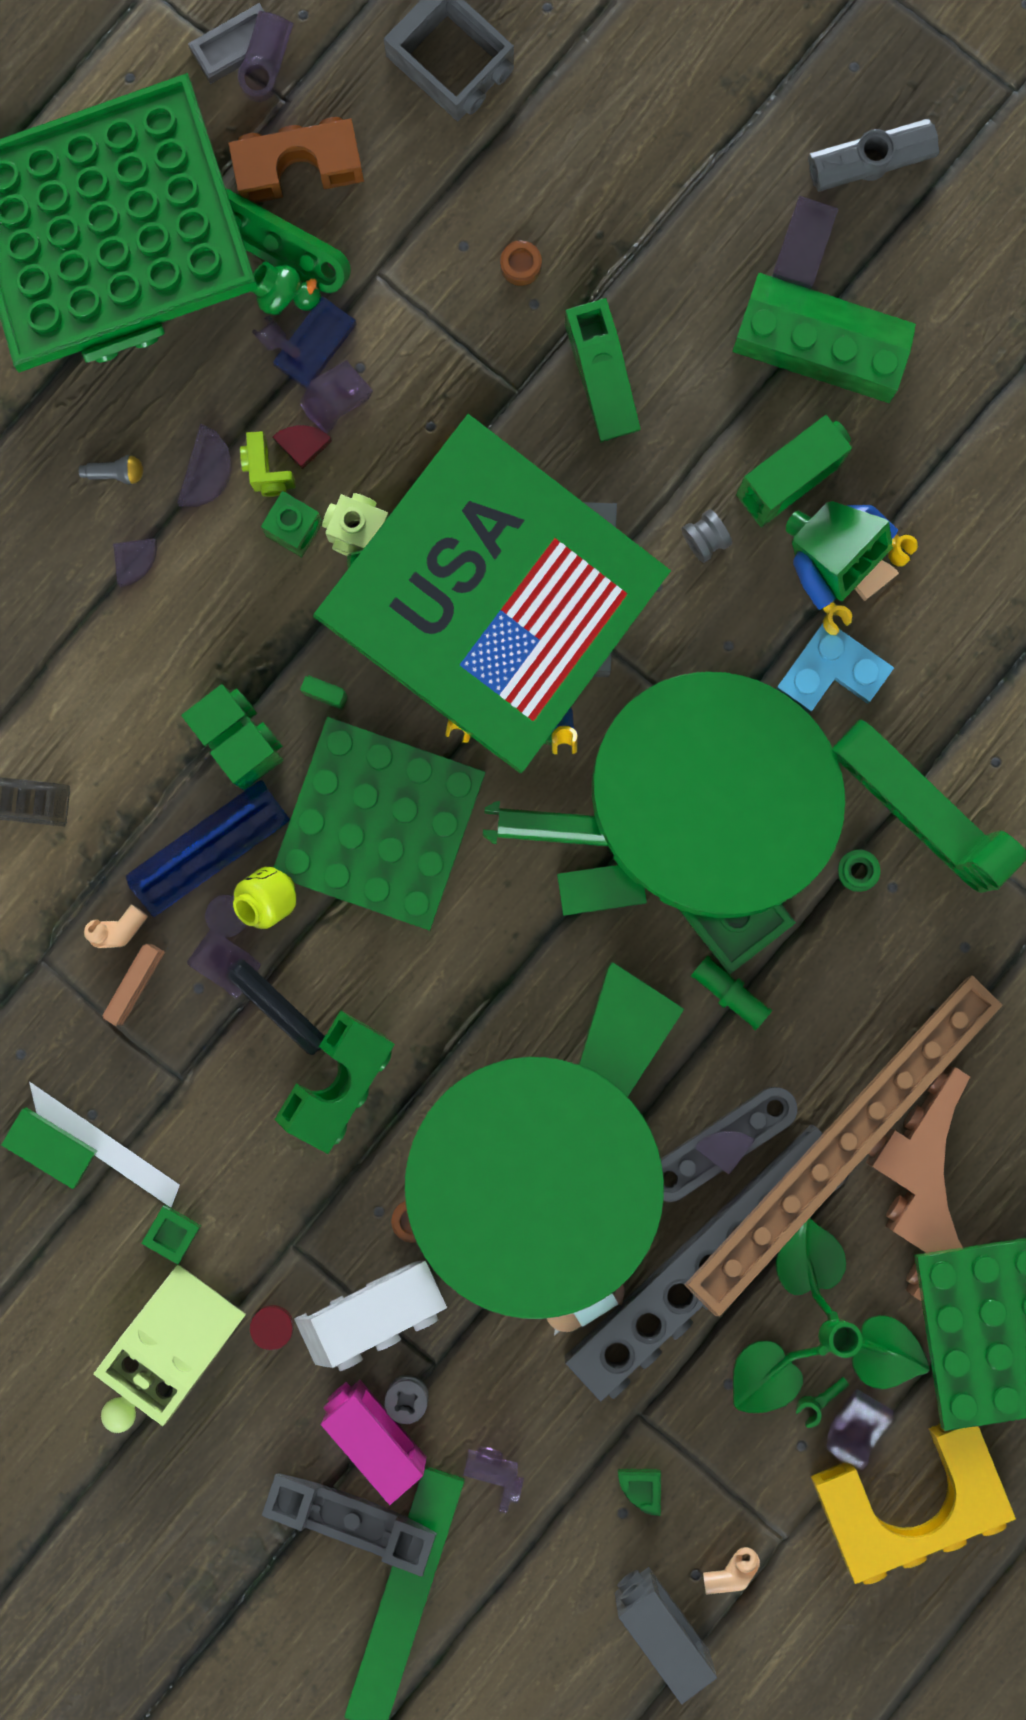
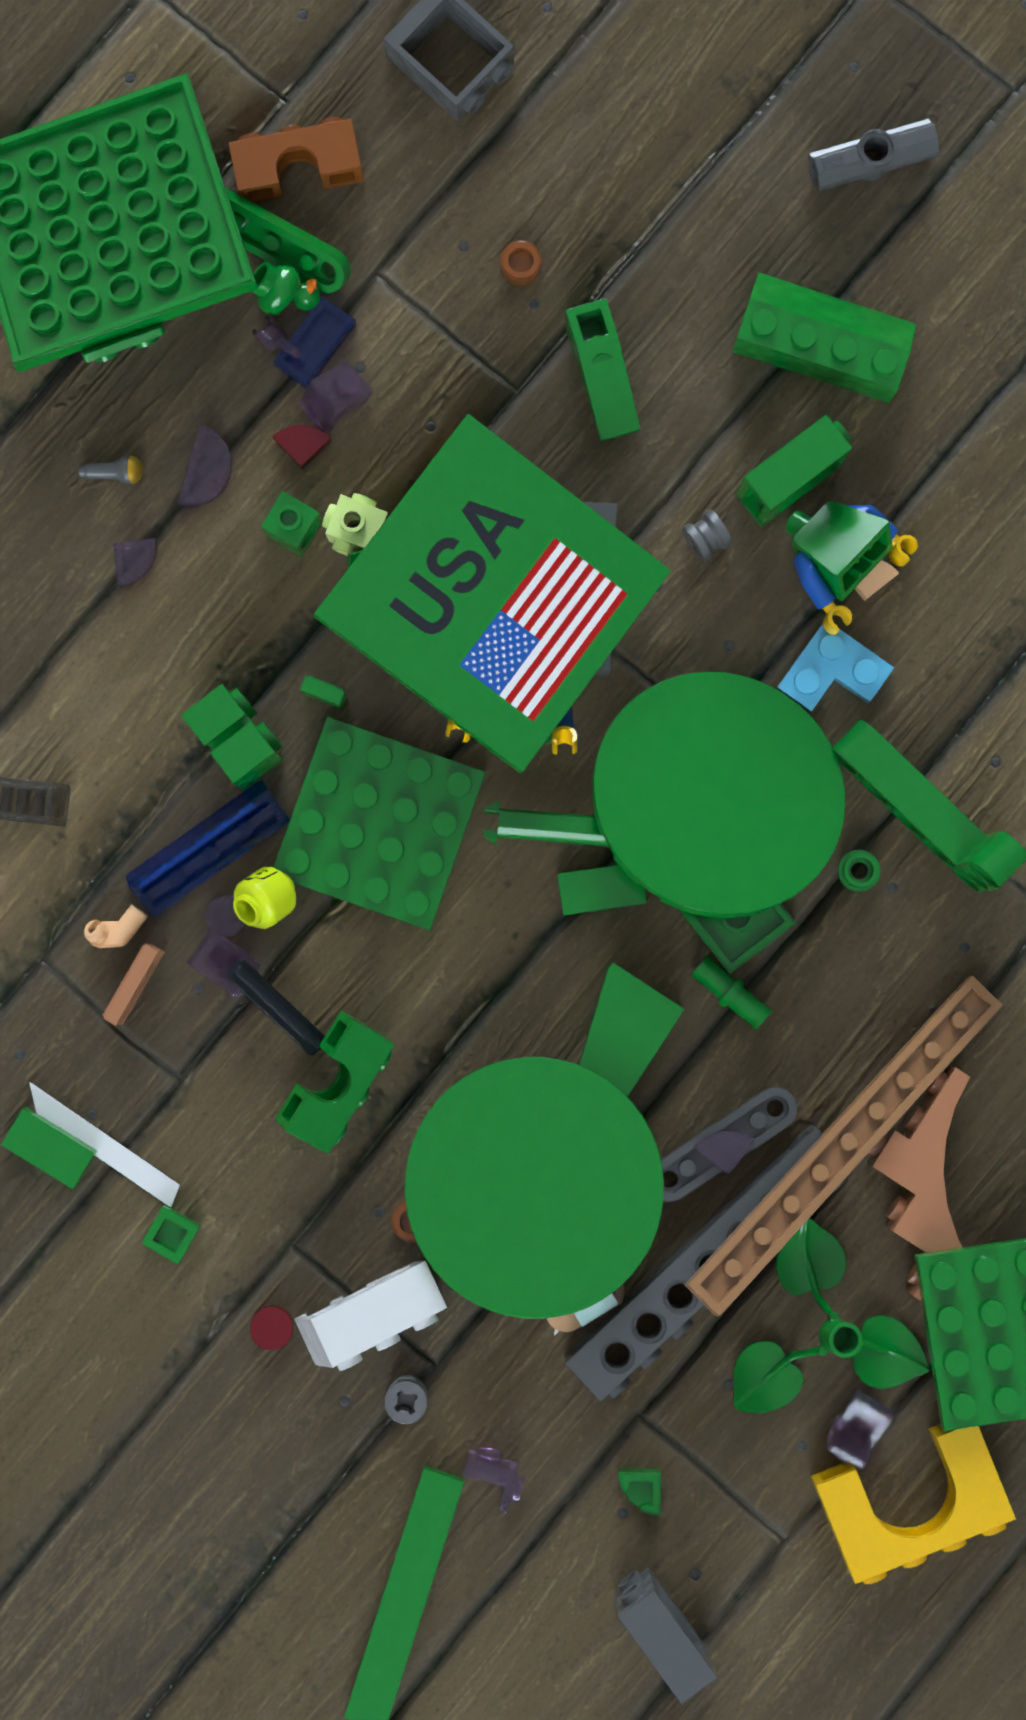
yellowish green slope [93,1264,246,1433] -> none
flat silver tile [188,3,282,84] -> none
clear purple piece [238,10,294,102] -> none
lime bracket [240,431,296,497] -> none
dark grey slope [262,1473,437,1577] -> none
dark pink window [320,1380,427,1505] -> none
light nougat arm [703,1547,760,1595] -> none
clear purple tile [772,196,838,289] -> none
green hand [796,1377,849,1428] -> none

